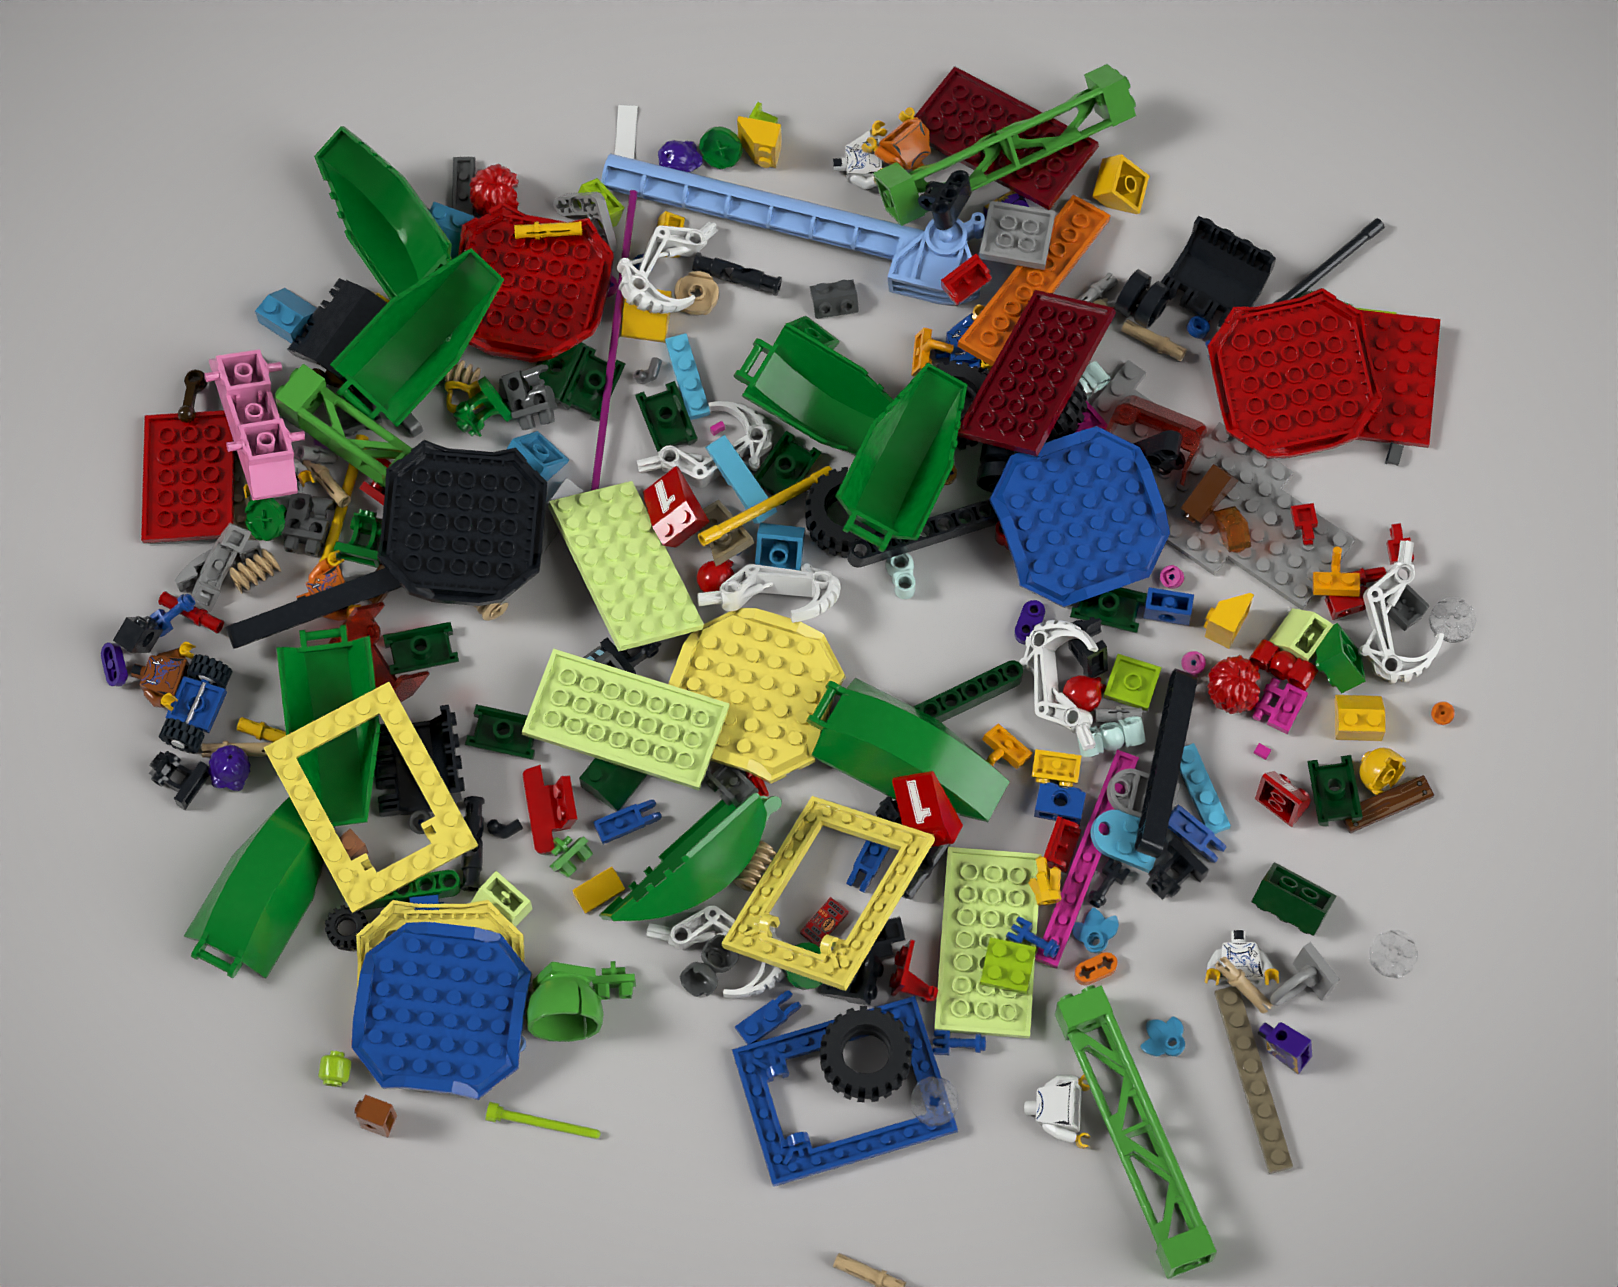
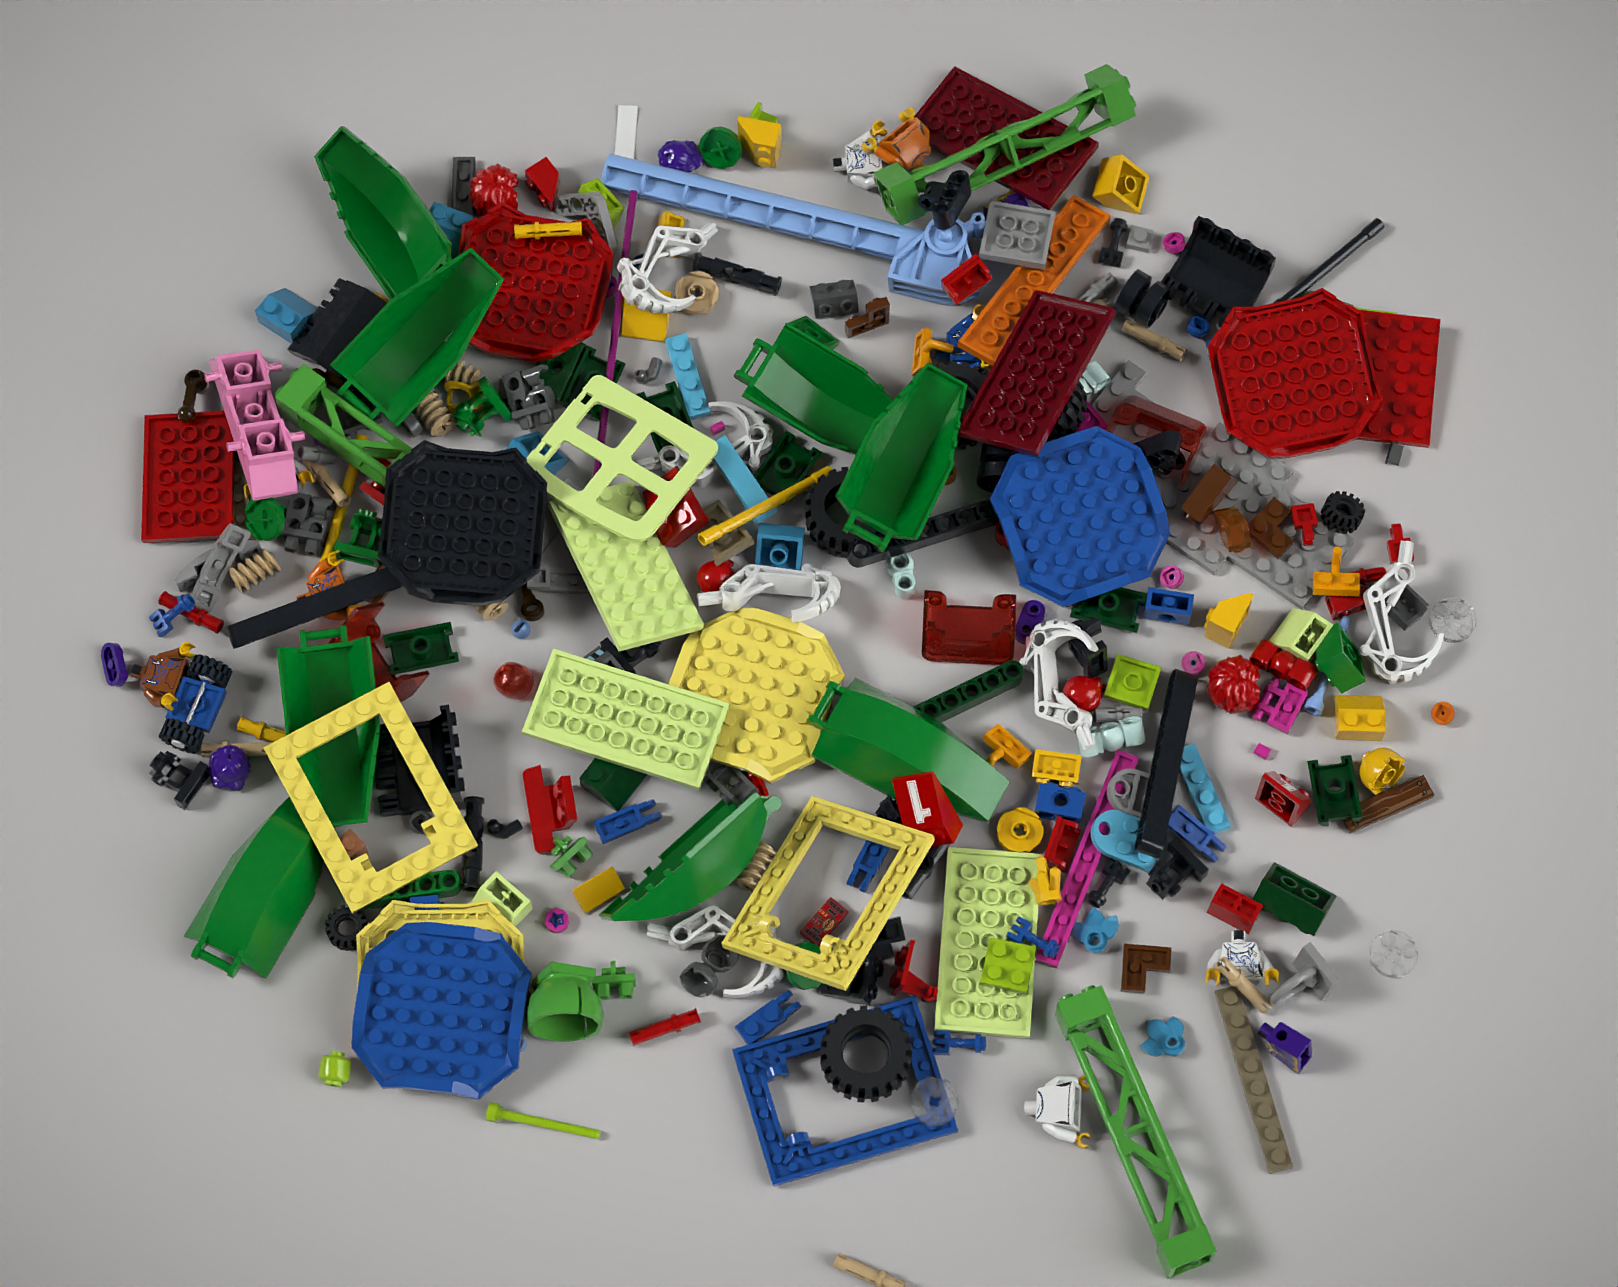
black brick [113,616,163,653] -> none
dark orange brick [355,1094,397,1138] -> none
dark green piece [465,704,535,760] -> none
orange beam [1074,952,1118,986] -> none
none -> tan piece [415,388,456,437]
none -> clear red hair [493,662,534,699]
none -> medium blue hinge [512,619,530,639]
none -> dark brown piece [521,583,545,622]
none -> red slope [524,157,560,212]
none -> yellowish green window [526,375,718,542]
none -> light grey slope [527,565,590,594]
none -> dark pink tile [545,908,569,933]
none -> red pin [628,1008,701,1046]
none -> reddish brown plate [845,297,890,338]
none -> clear red windscreen [921,590,1016,665]
none -> yellow plate [996,807,1044,853]
none -> black hinge [1098,218,1128,268]
none -> reddish brown plate [1121,943,1172,994]
none -> light grey plate [1126,225,1153,253]
none -> dark pink tile [1163,232,1186,254]
none -> red hinge [1207,883,1263,935]
none -> reddish brown plate [1244,497,1294,560]
none -> light blue piece [1304,616,1350,716]
none -> black tyre [1320,491,1365,534]

